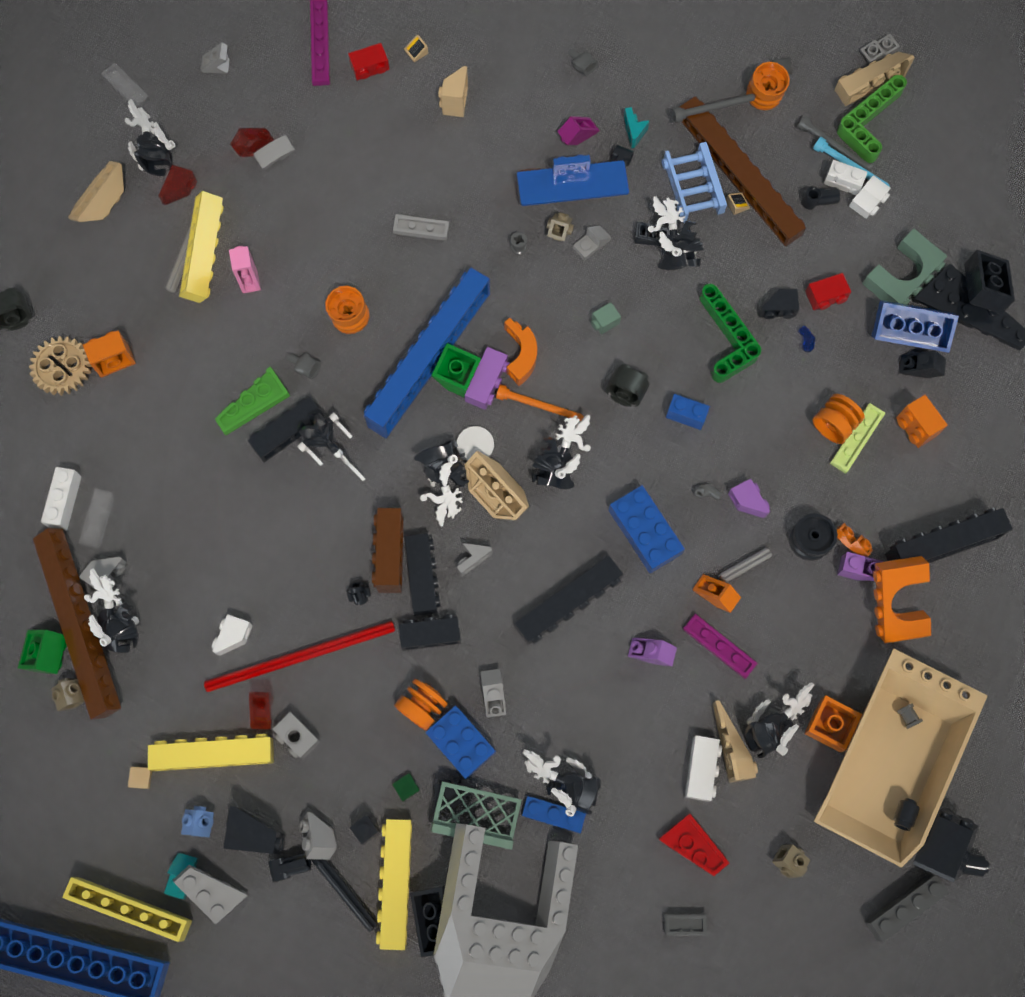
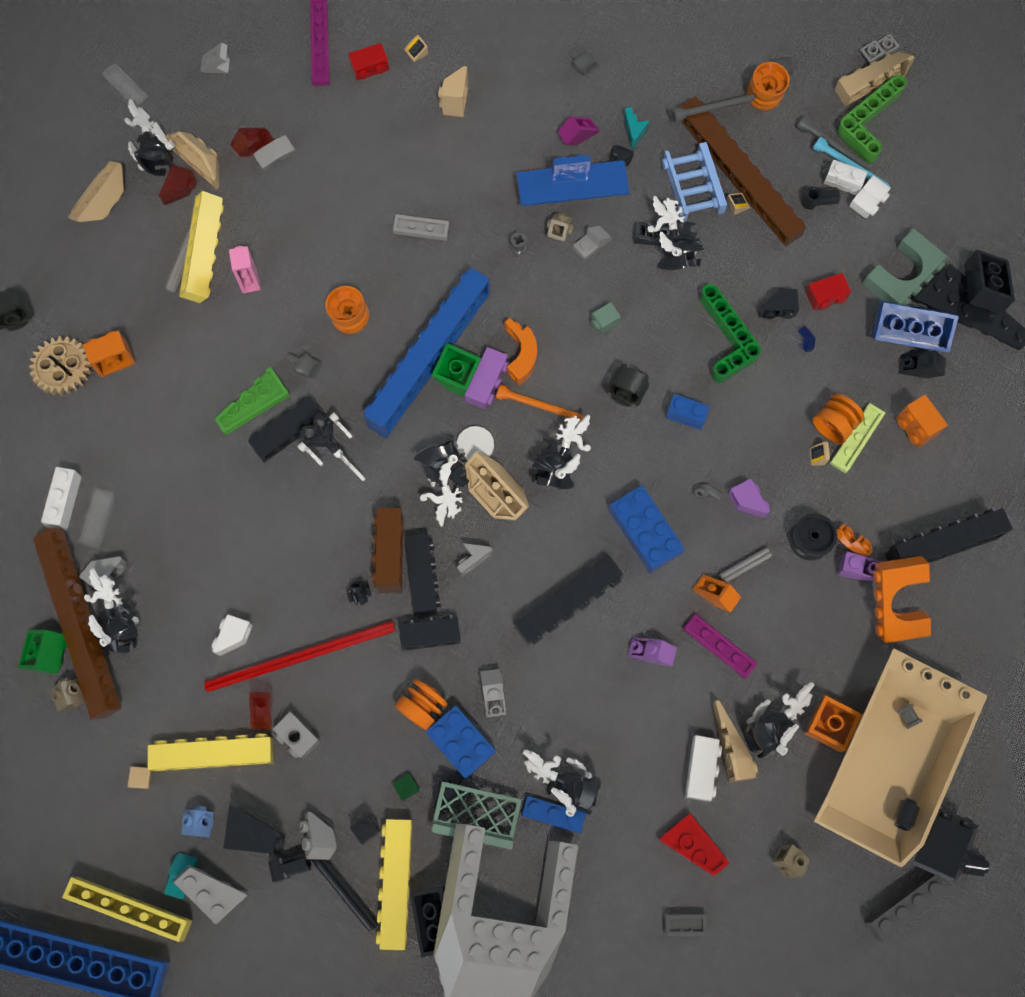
none -> tan wedge [165,131,220,190]
none -> slope [810,442,830,466]

